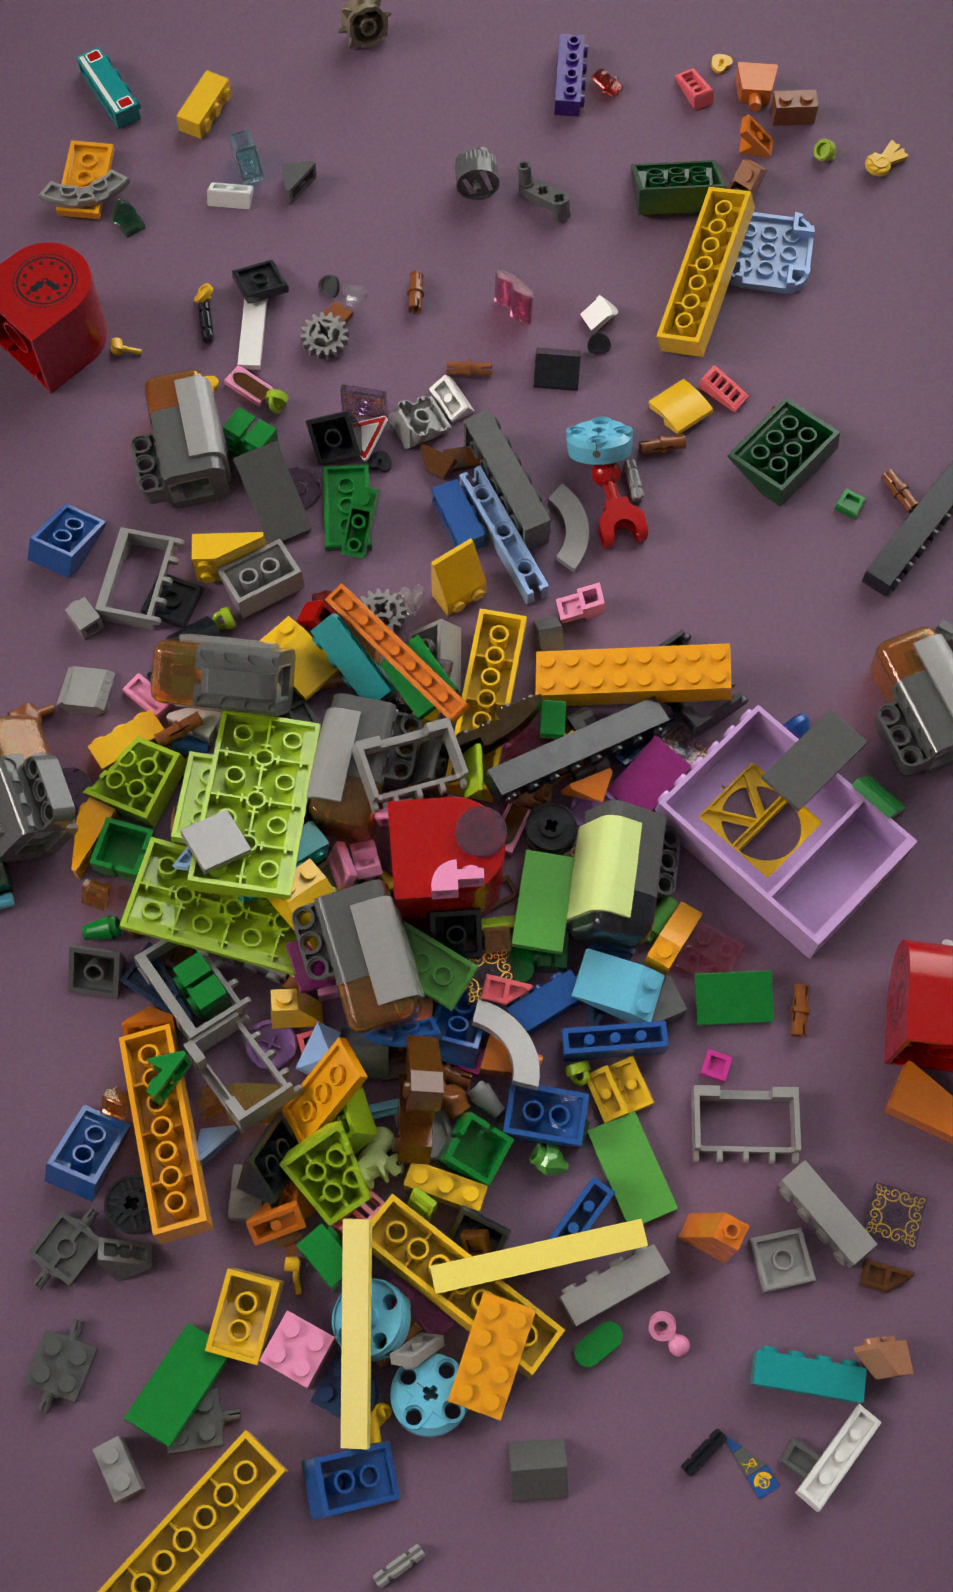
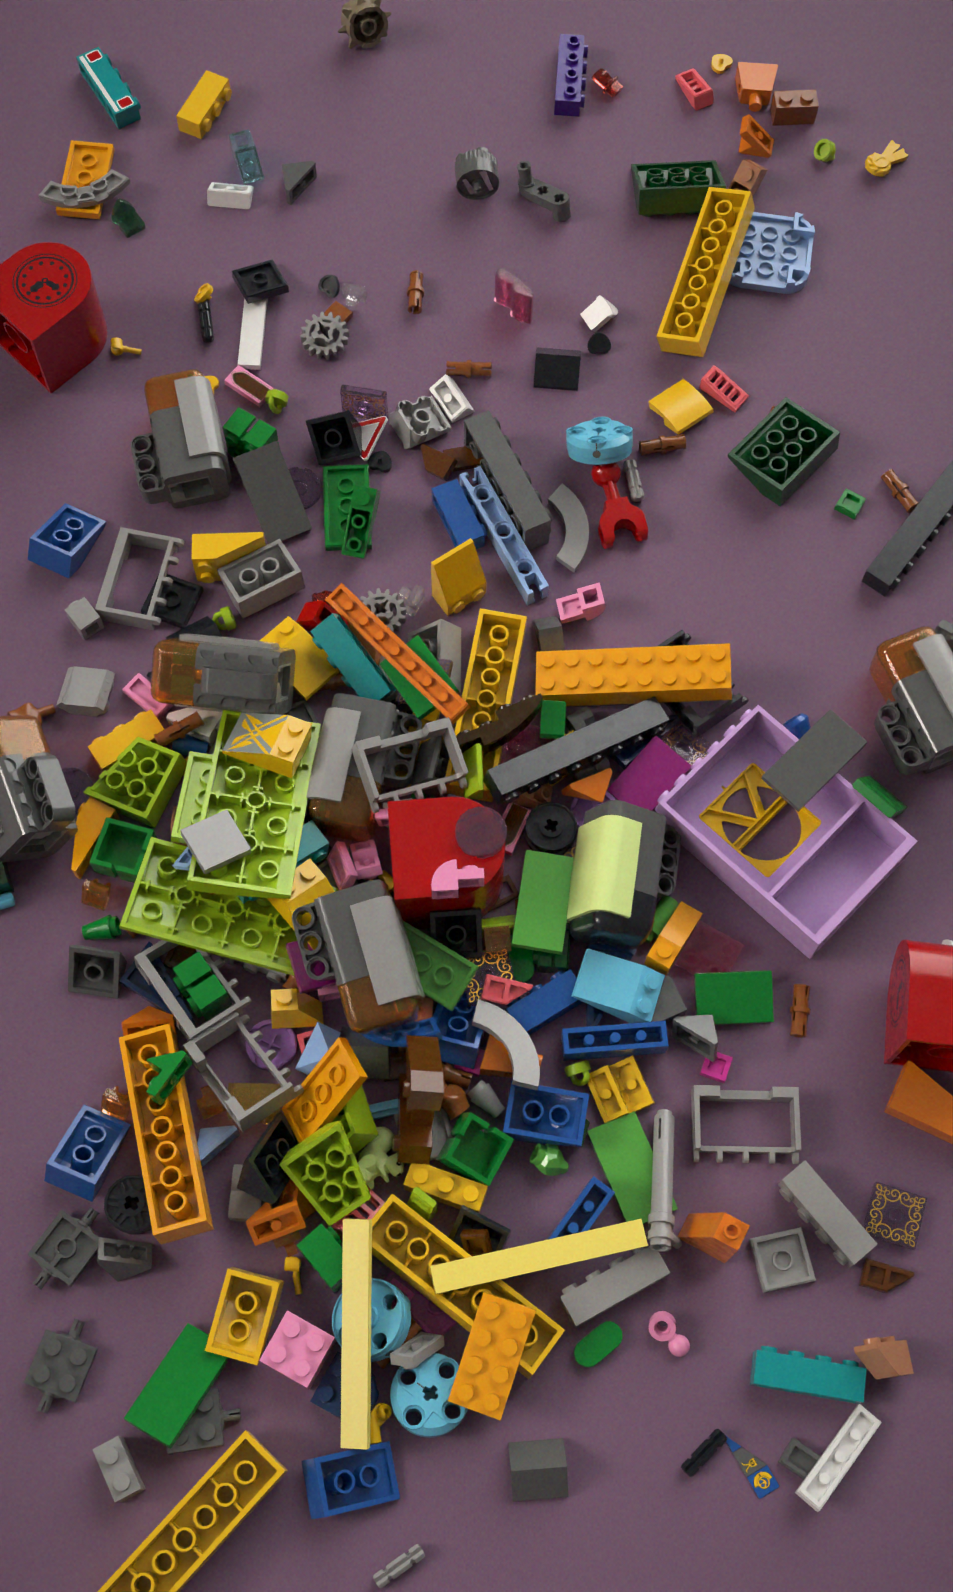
none -> yellow slope [222,712,312,778]
none -> light grey cylinder [647,1109,682,1252]
none -> dark grey slope [672,1015,718,1062]

